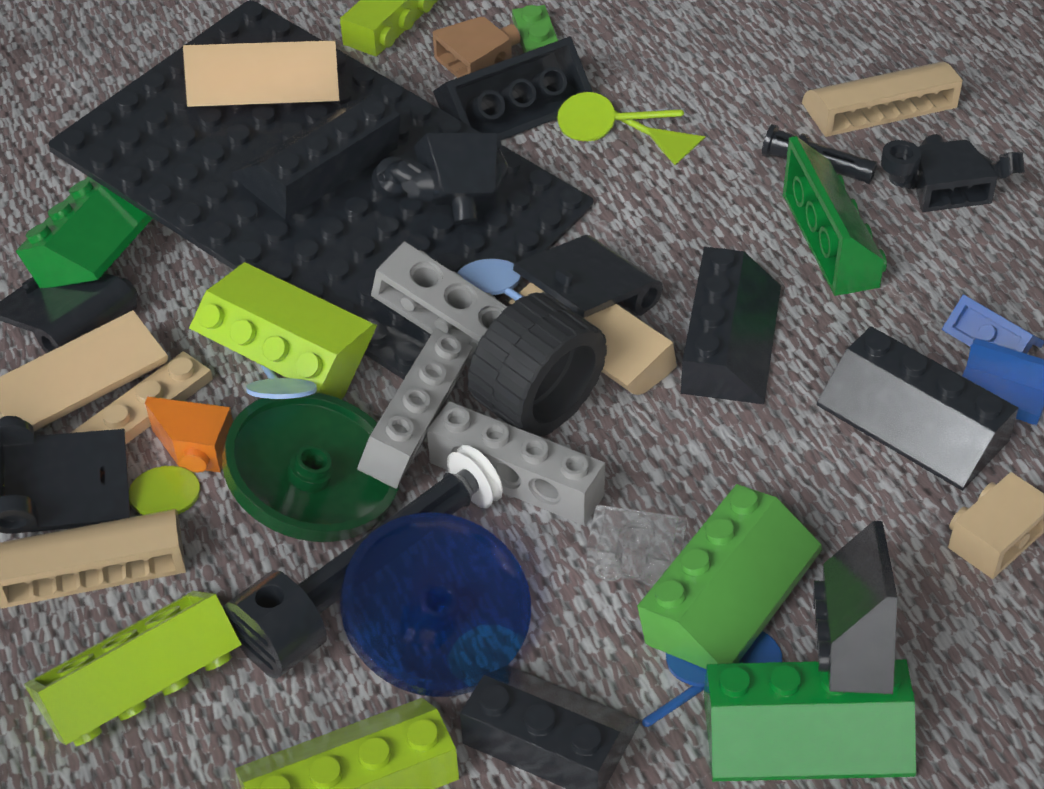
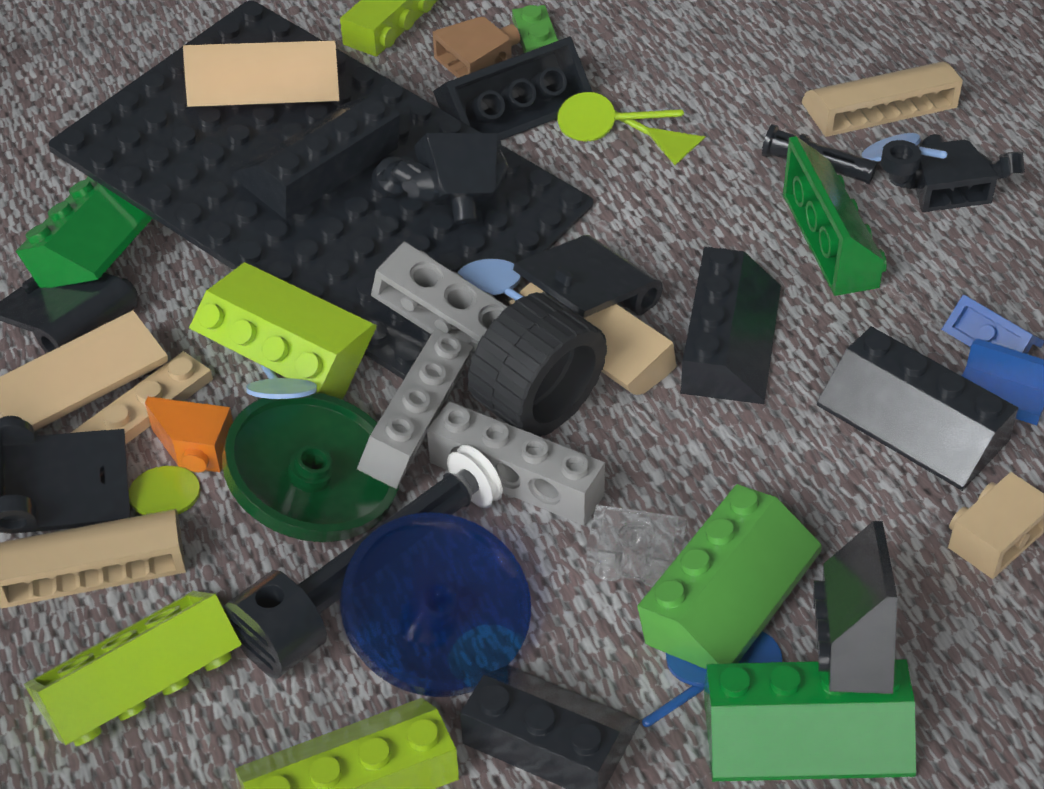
none -> light blue piece [862,133,947,161]

